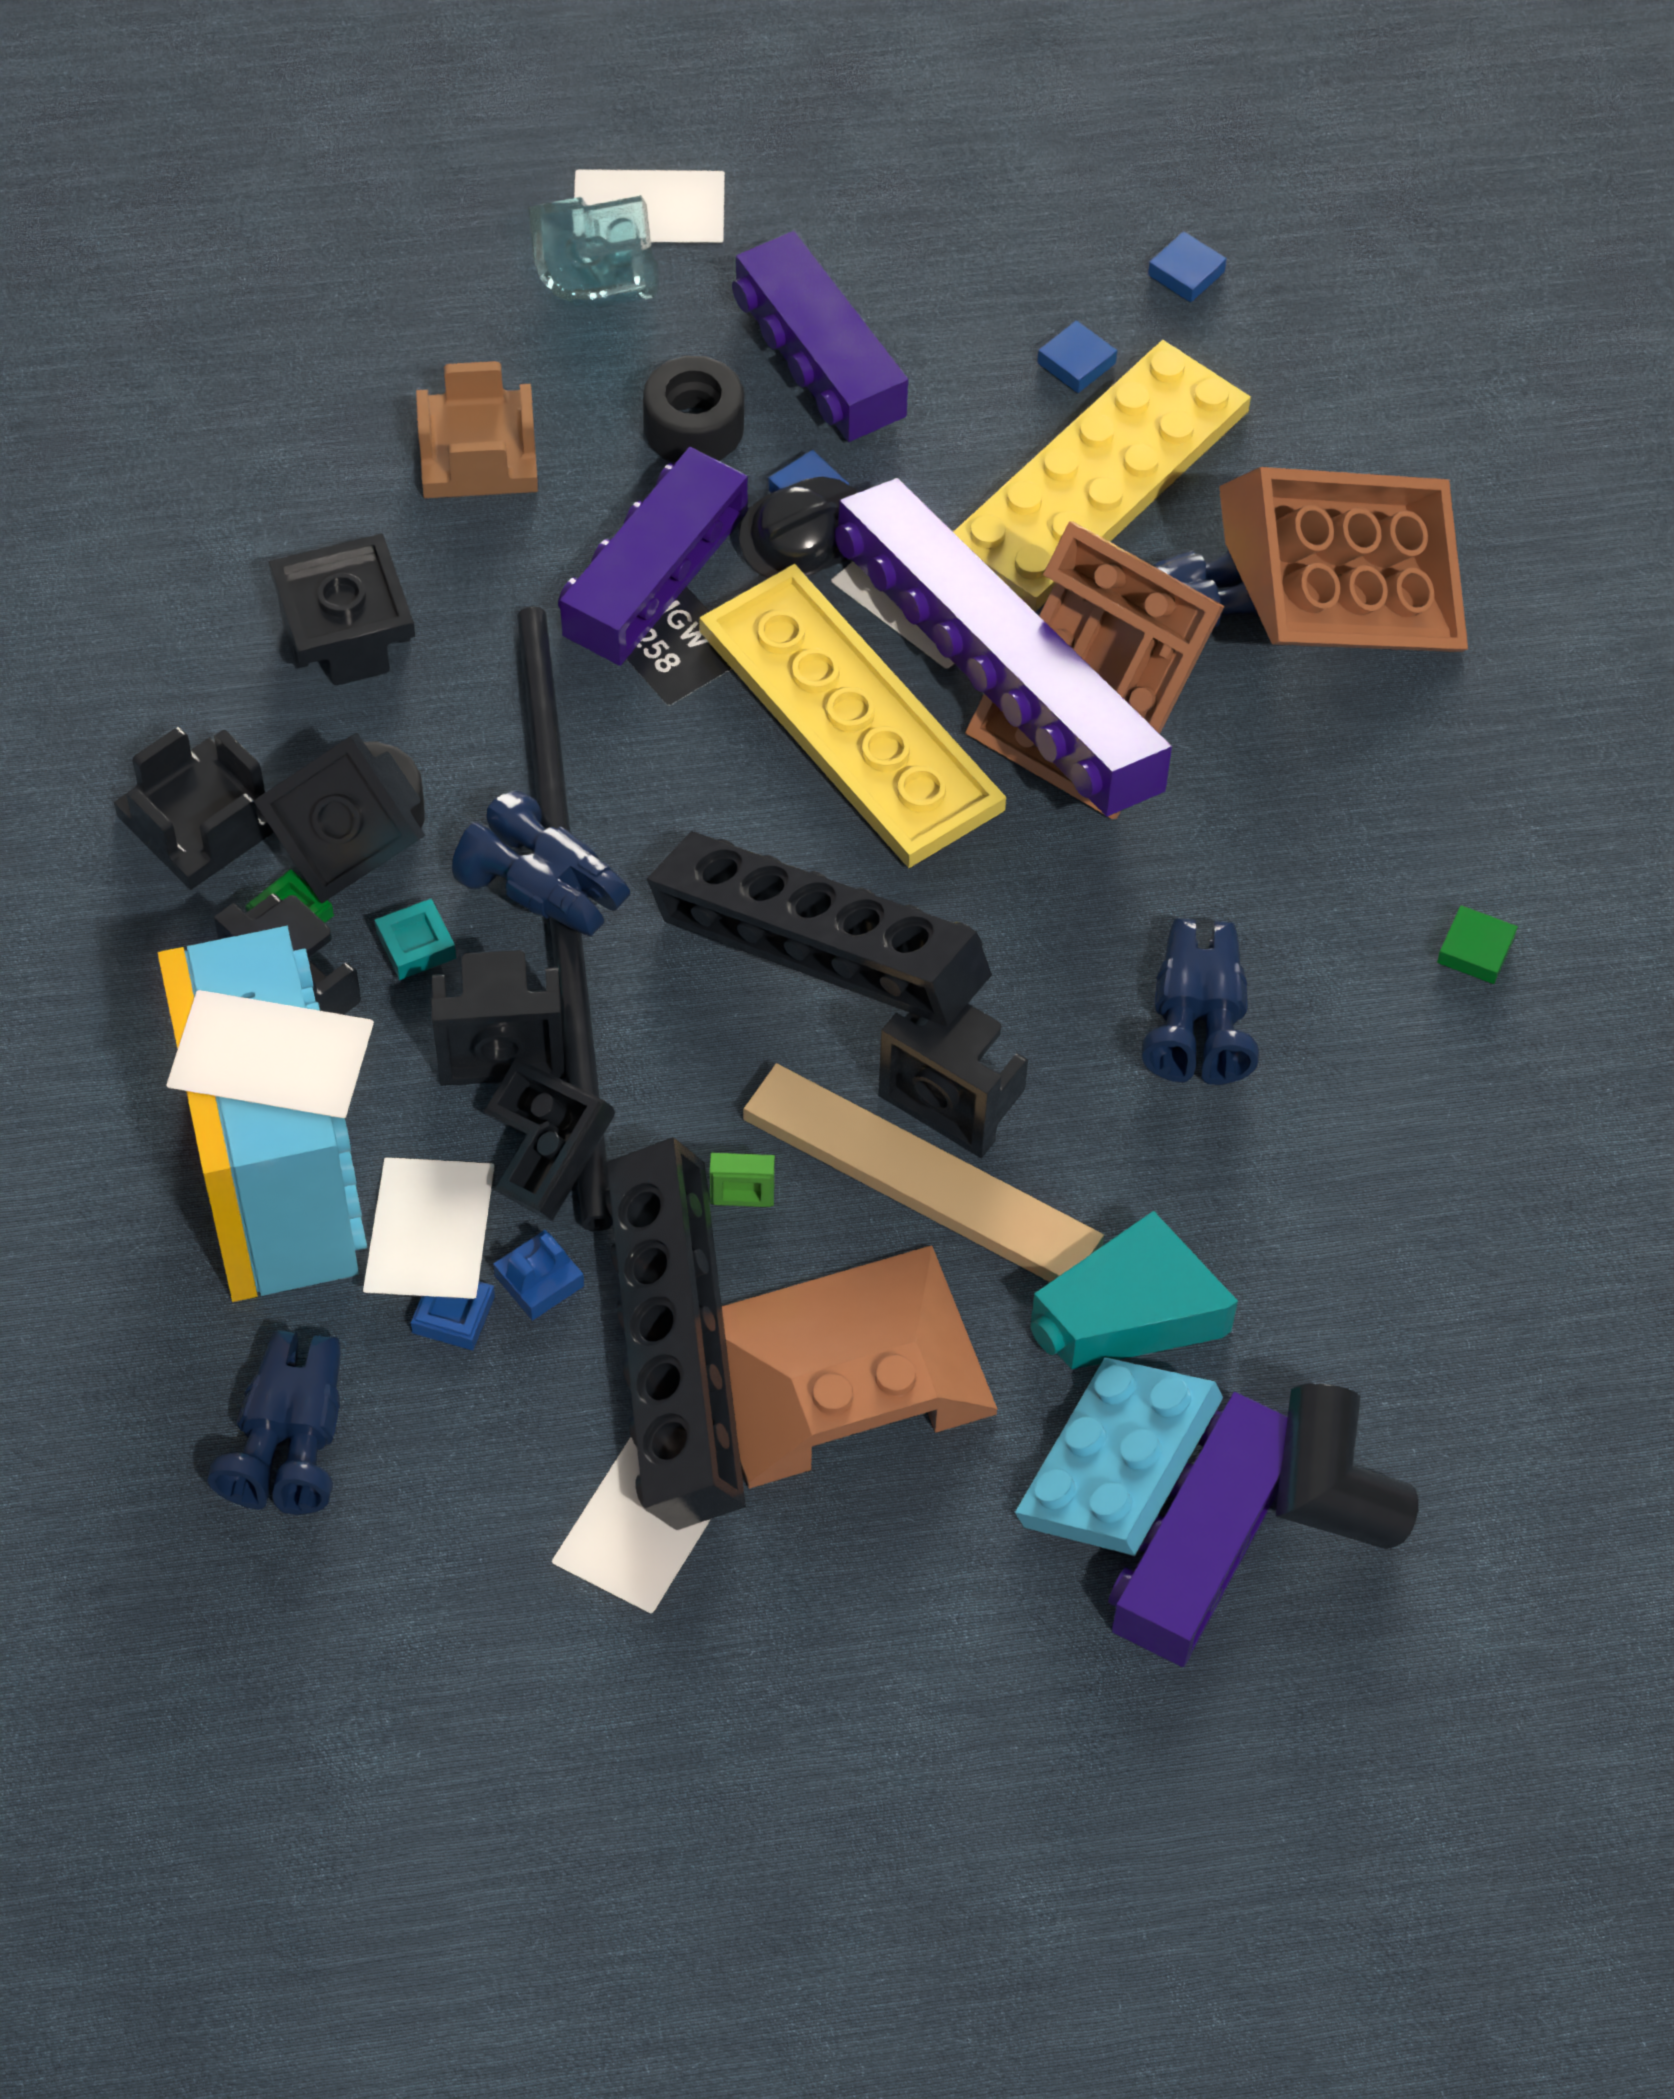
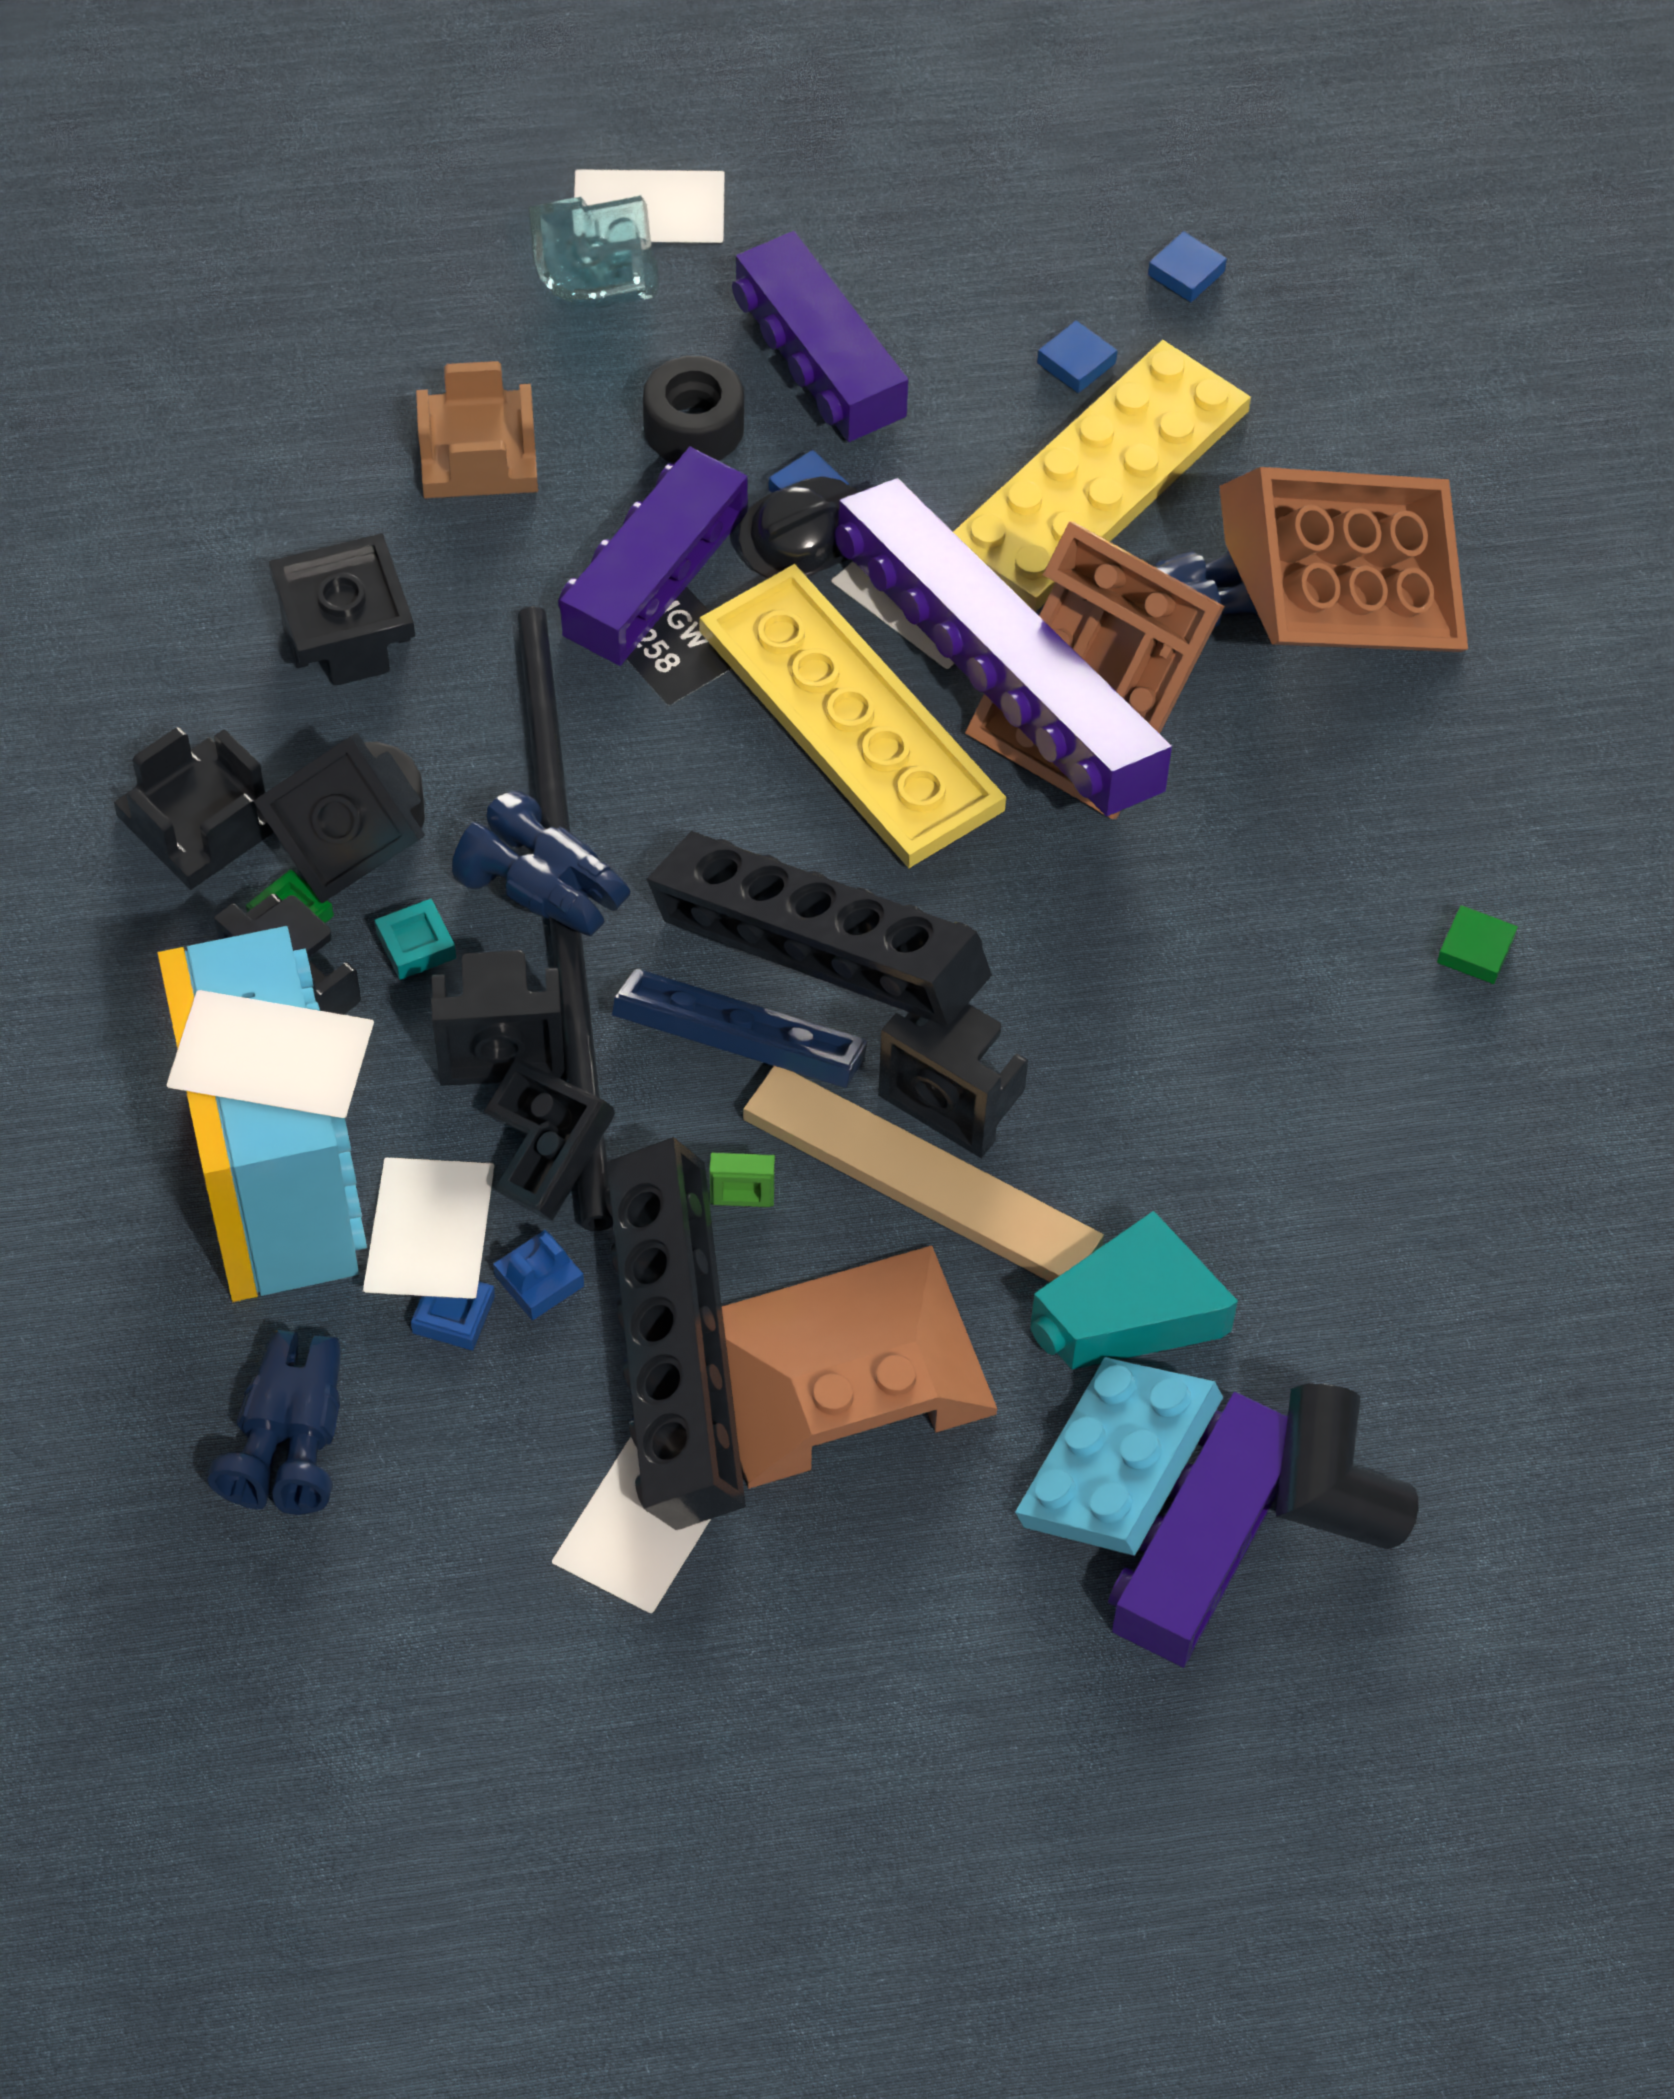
dark blue piece [1142,918,1260,1085] -> none
none -> dark blue tile [612,969,868,1088]

